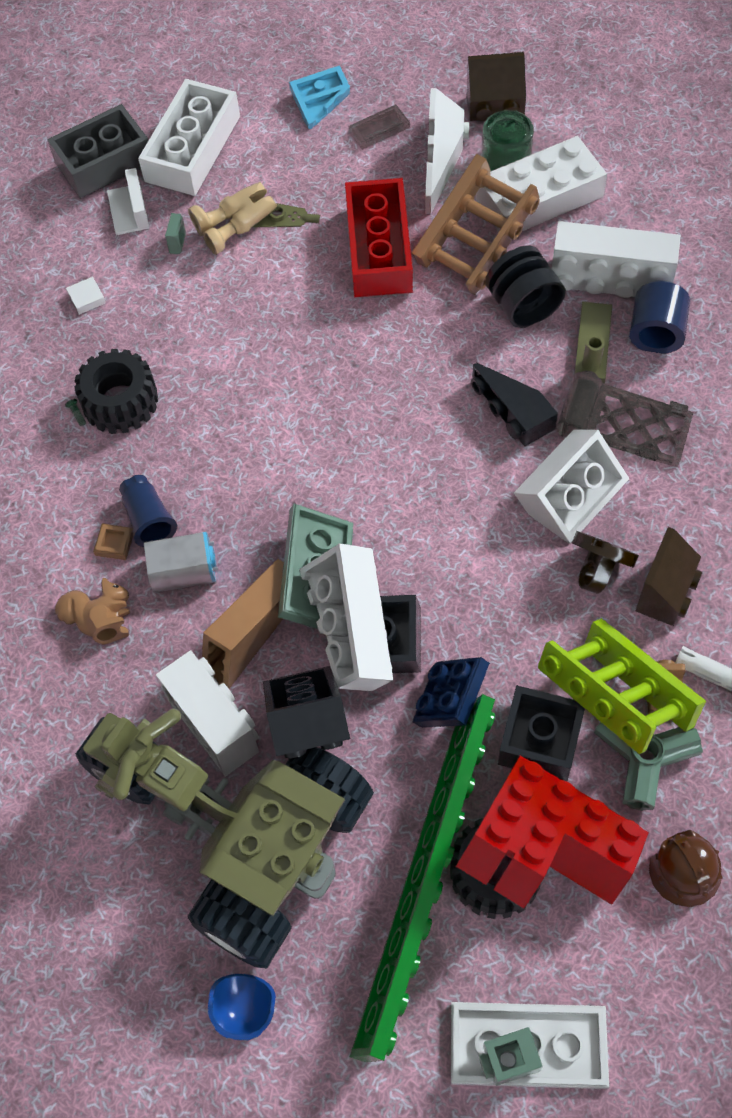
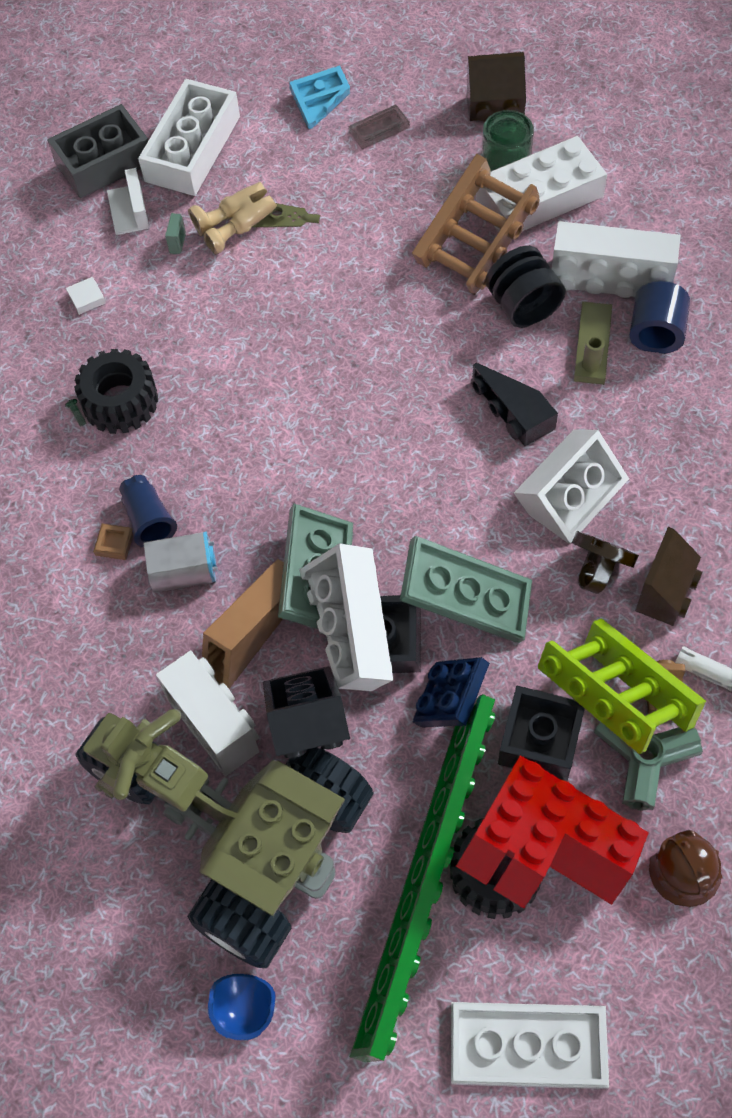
medium nougat animal [55,578,130,645] -> none
red brick [345,178,413,298] -> none
white wedge [425,88,469,214] -> none
sand green brick [478,1027,543,1086] -> none
clear smoke piece [556,370,694,467] -> none
none -> sand green tile [400,536,532,643]

